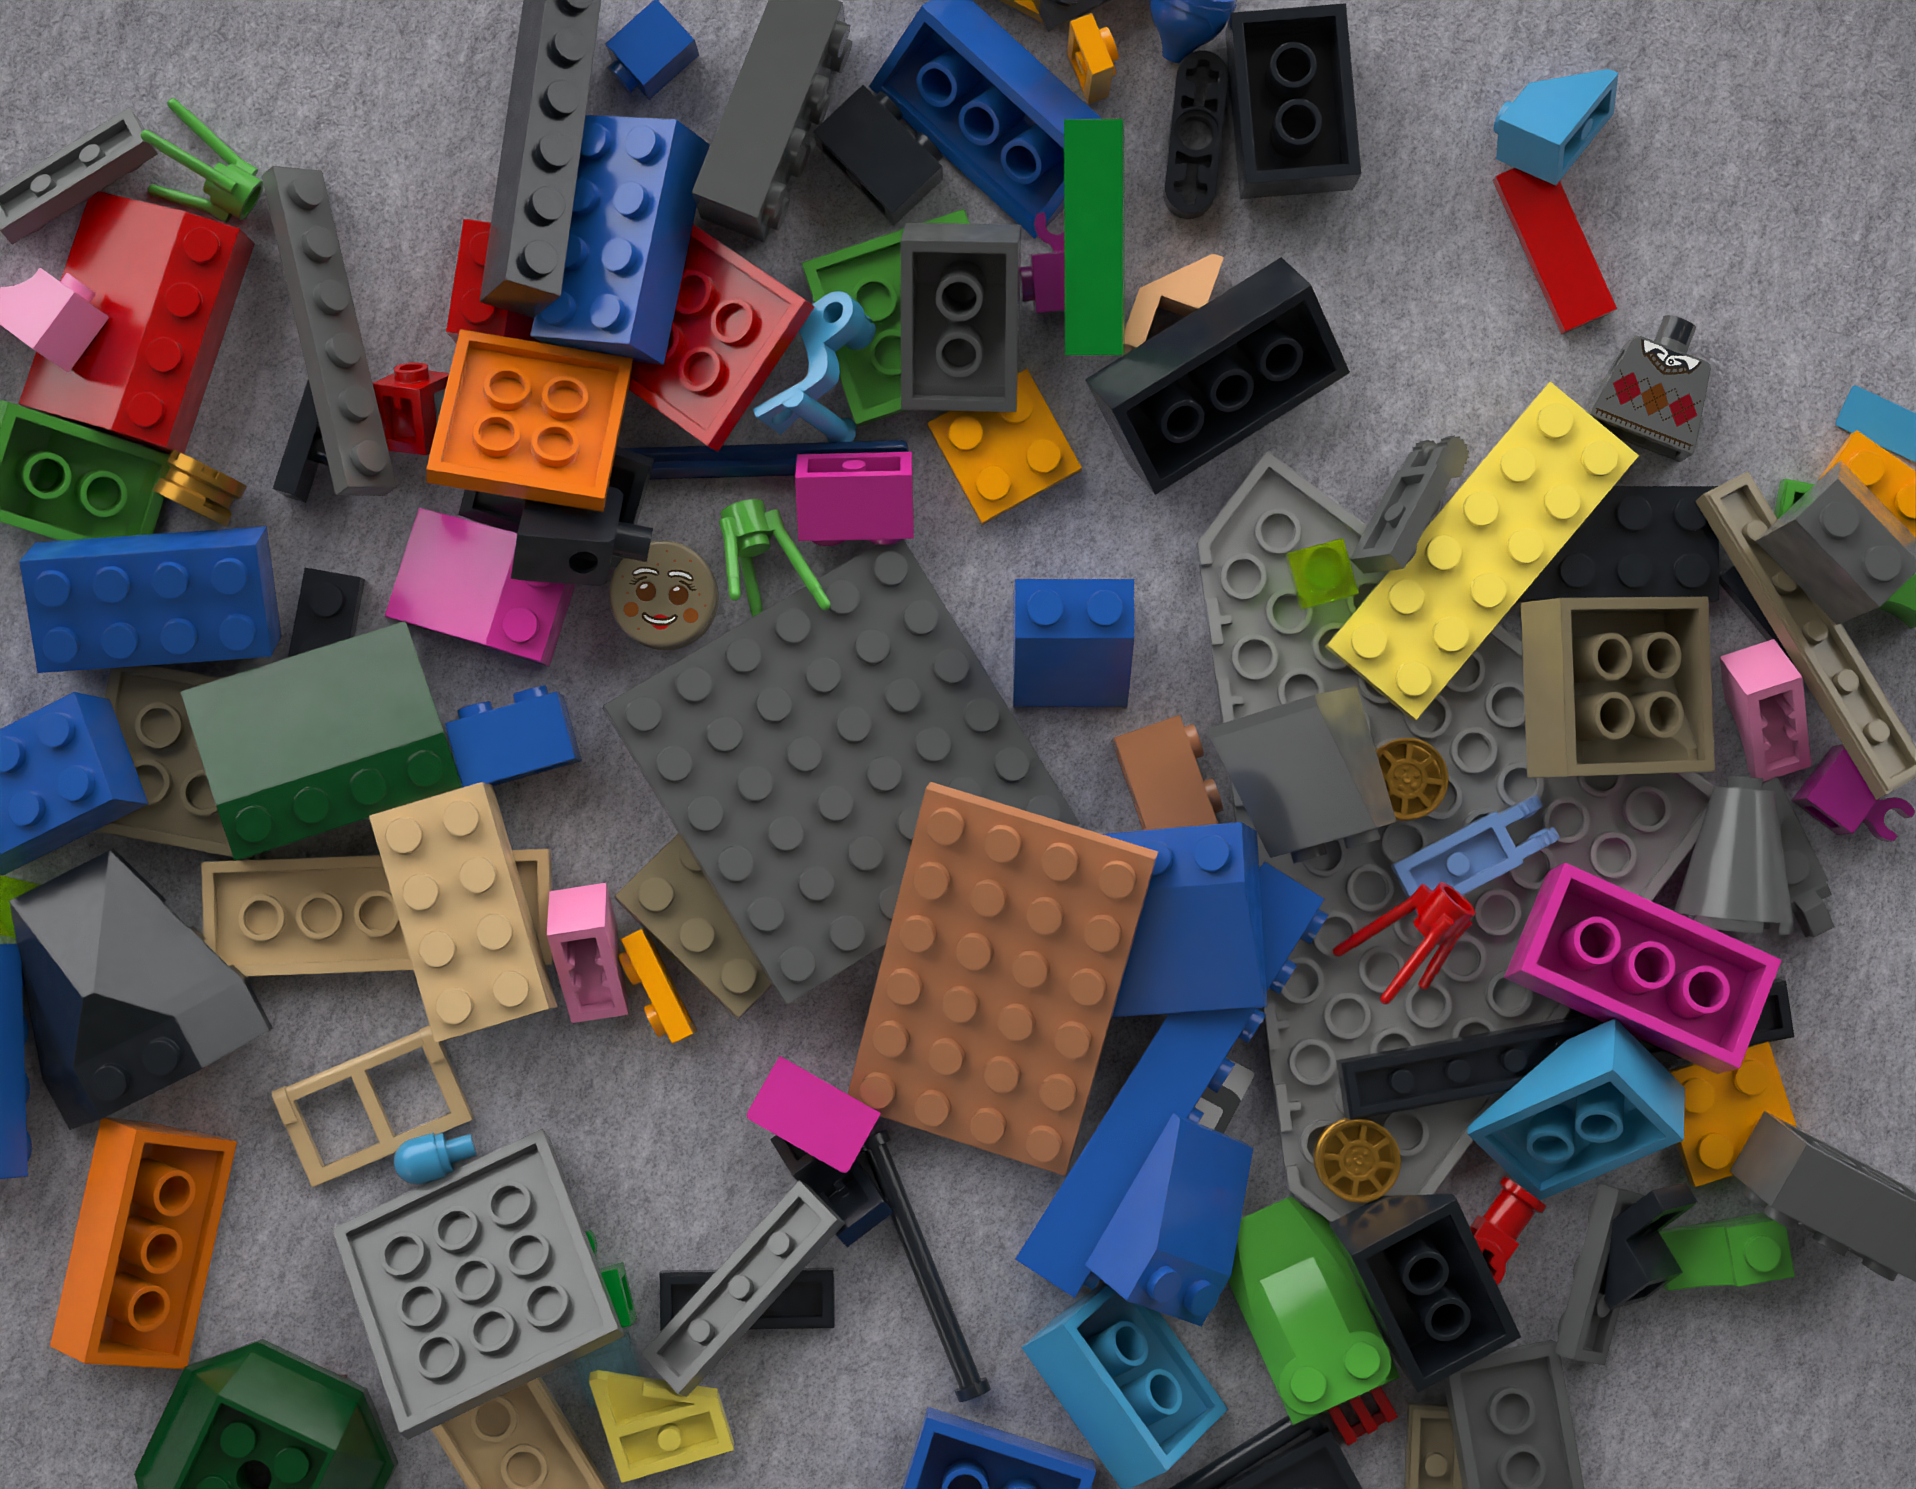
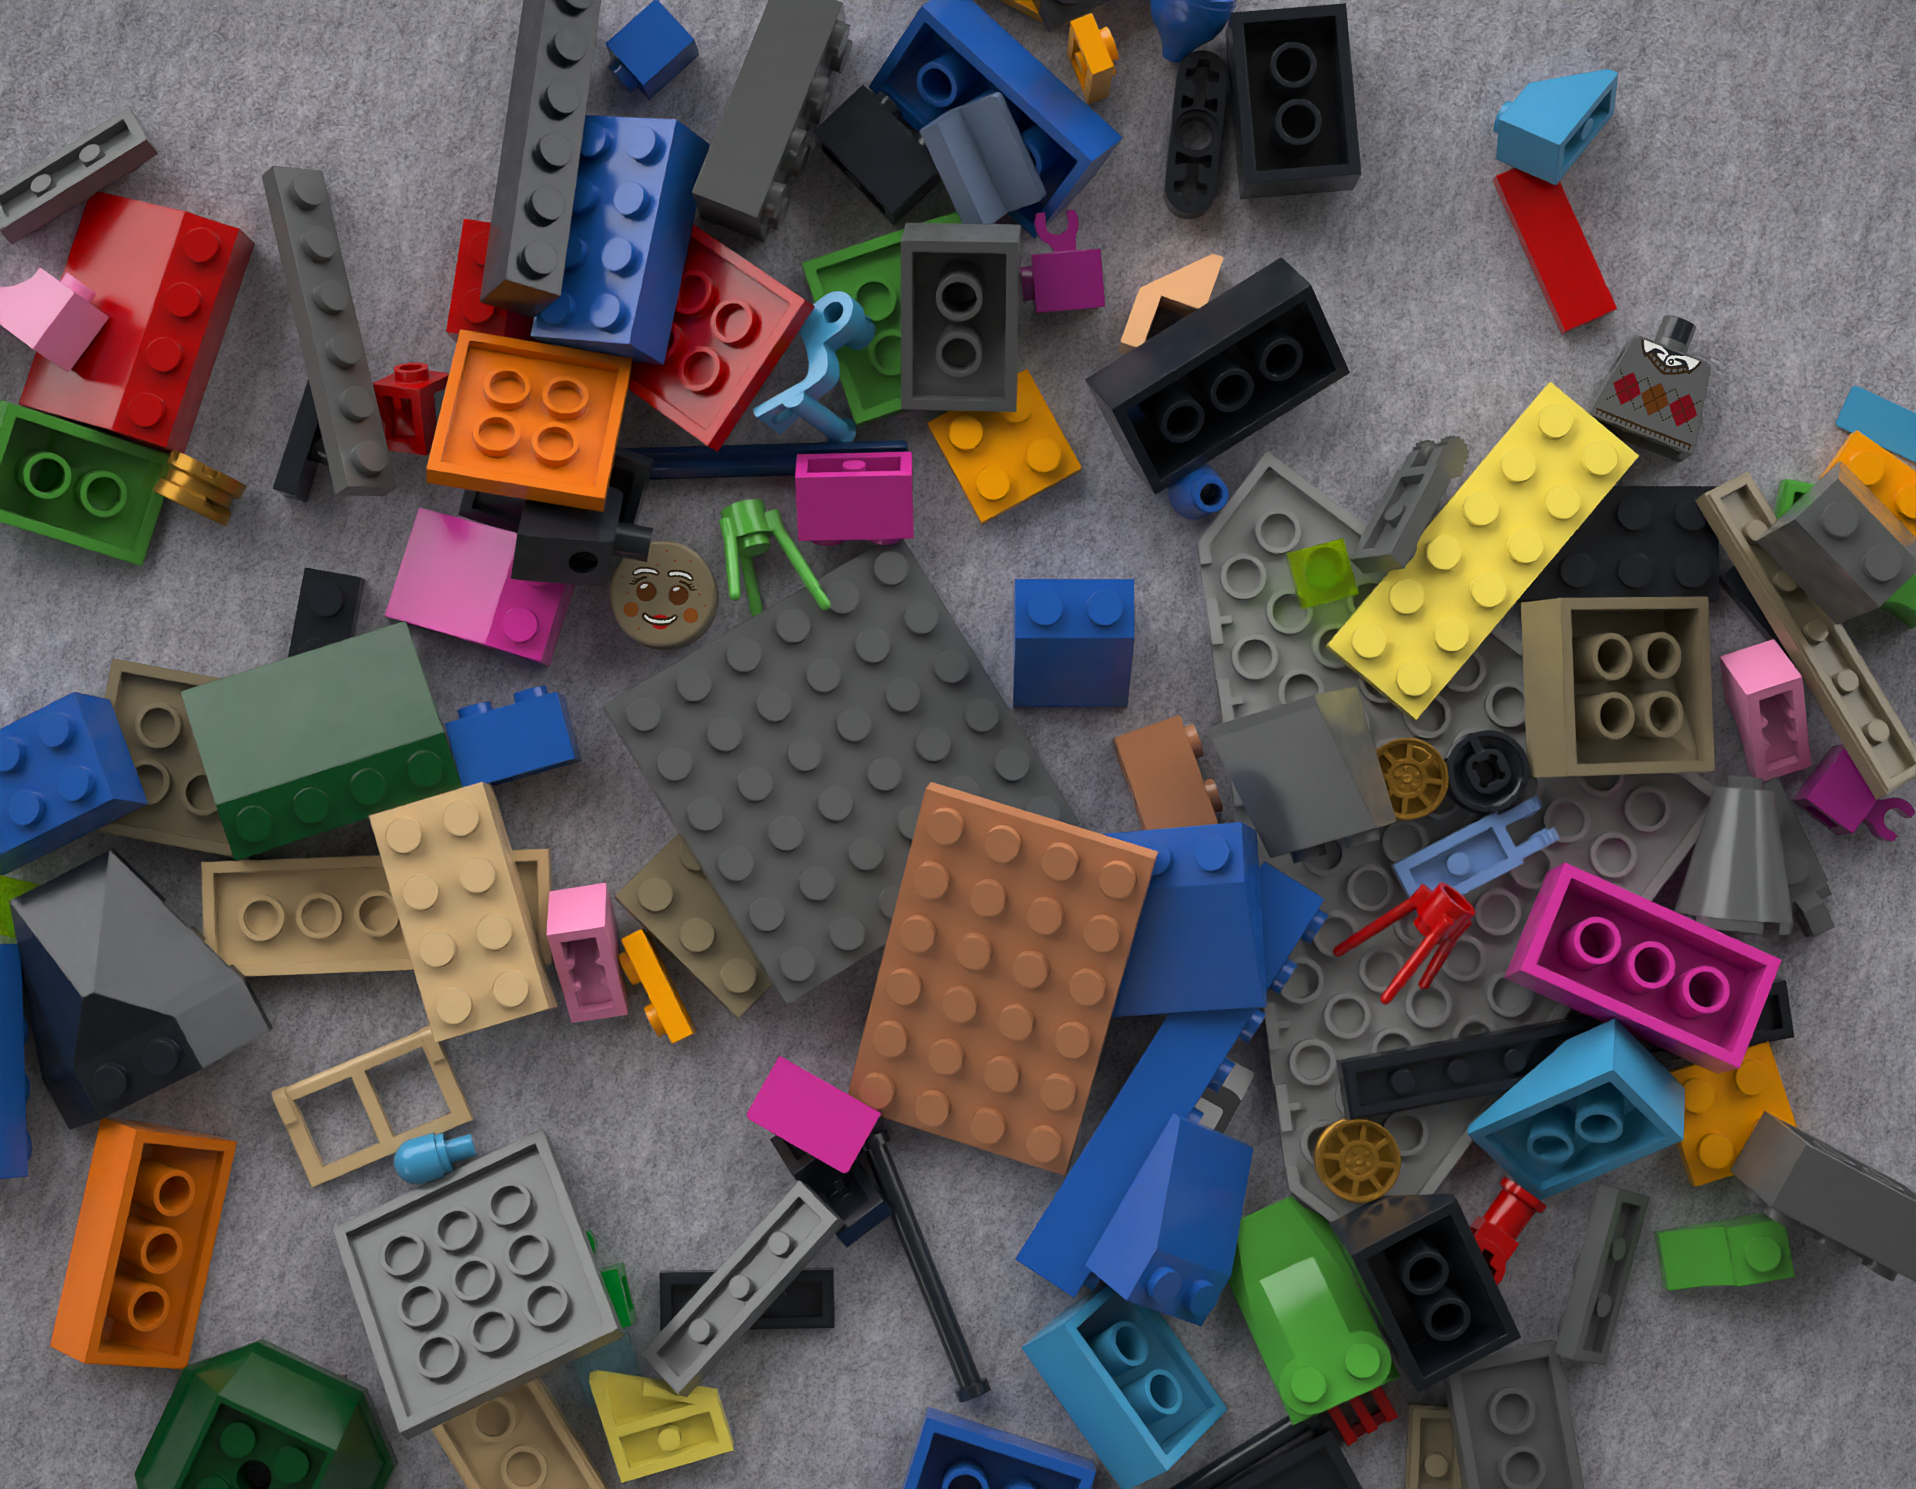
blue brick [19,526,282,673] -> none
bright green plant [140,98,264,223] -> none
green tile [1064,118,1125,355] -> none
black slope [1604,1182,1698,1310] -> none
none -> sand blue panel [919,92,1047,224]
none -> blue cone [1168,464,1229,520]
none -> black wheel [1444,730,1530,814]

